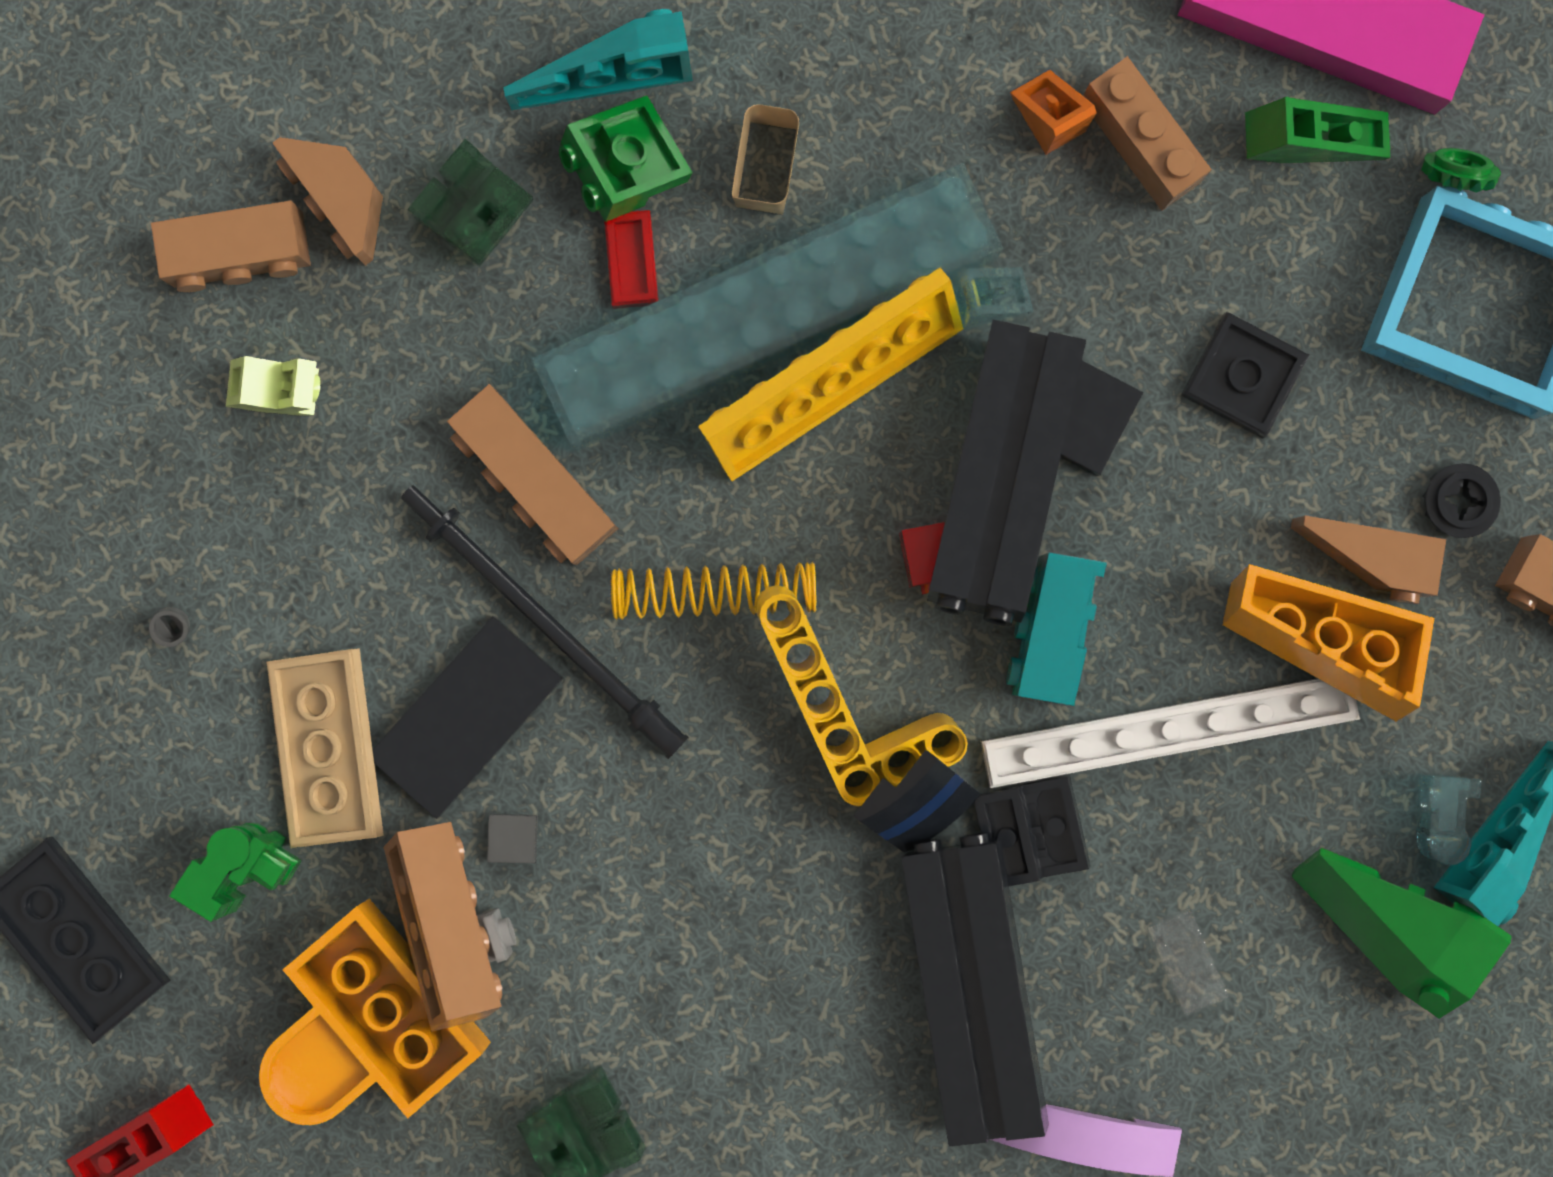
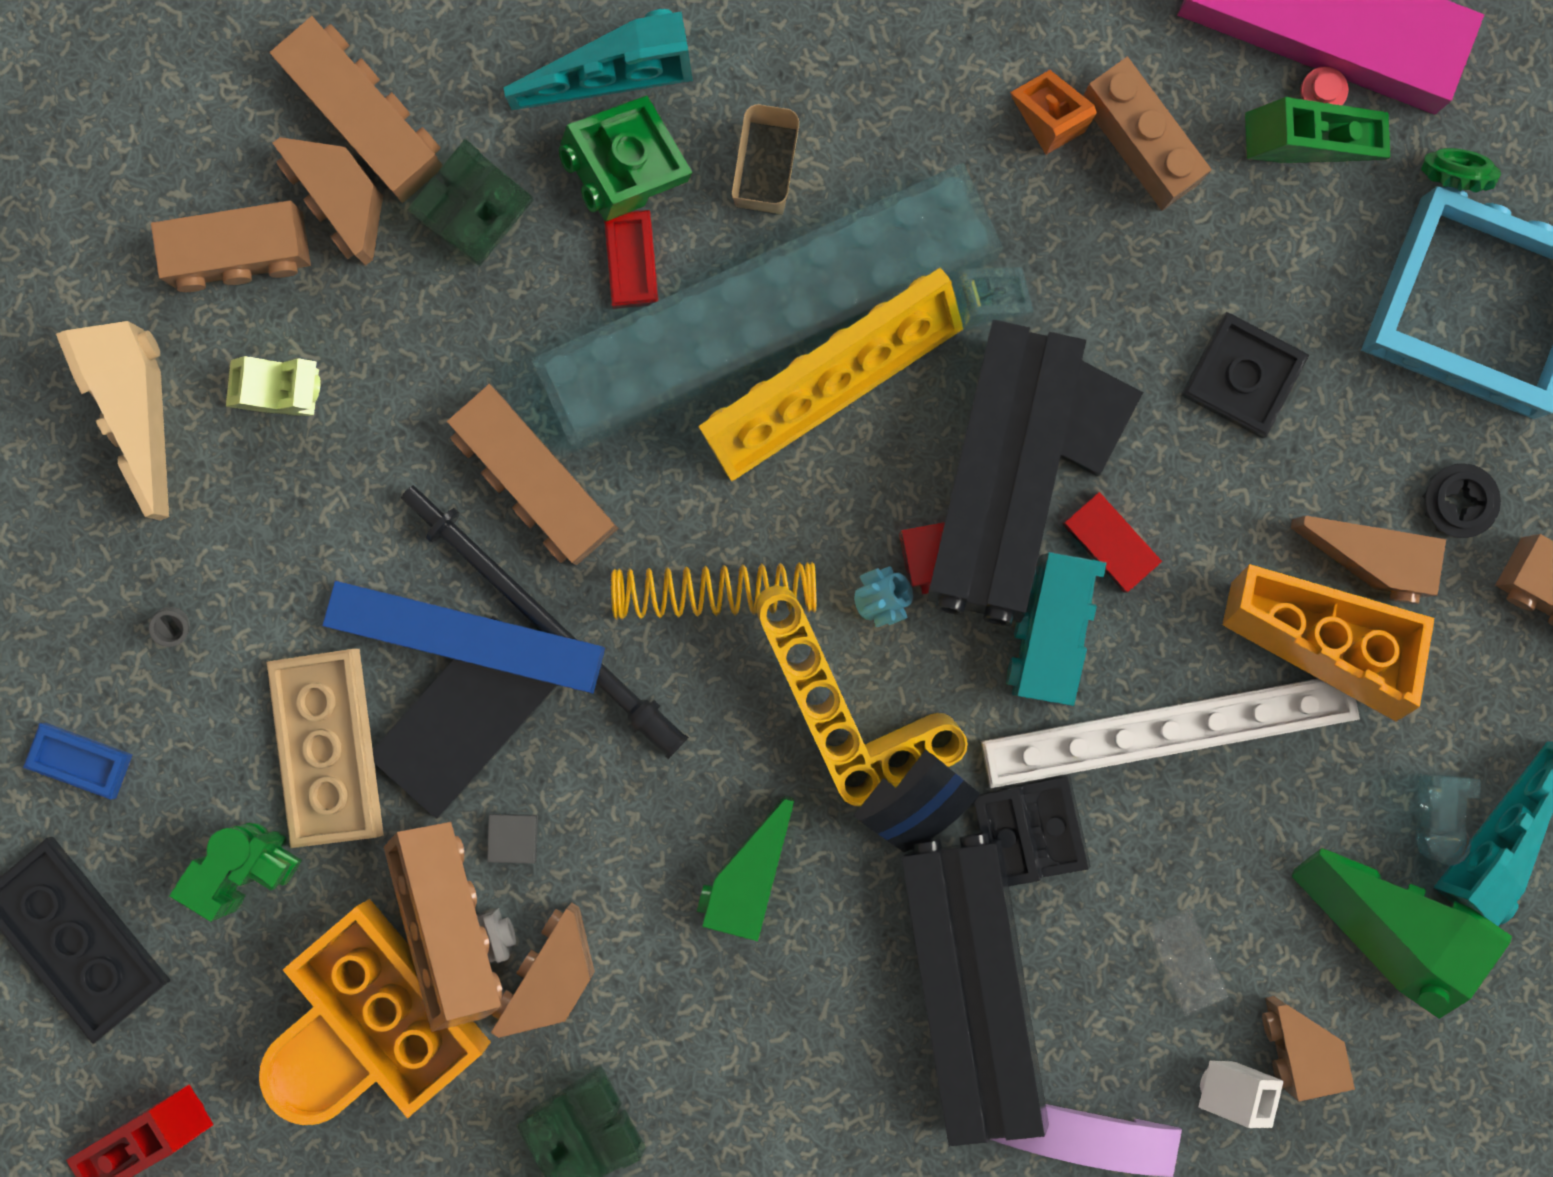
none -> blue tile [23,723,133,800]
none -> tan wedge [56,321,169,521]
none -> medium nougat brick [269,16,444,203]
none -> blue tile [322,581,605,694]
none -> medium nougat slope [491,902,595,1038]
none -> green slope [696,796,794,941]
none -> medium azure gear [854,566,913,627]
none -> red tile [1063,492,1162,593]
none -> white brick [1198,1060,1284,1128]
none -> medium nougat slope [1262,996,1355,1102]
none -> coral plate [1300,66,1349,105]

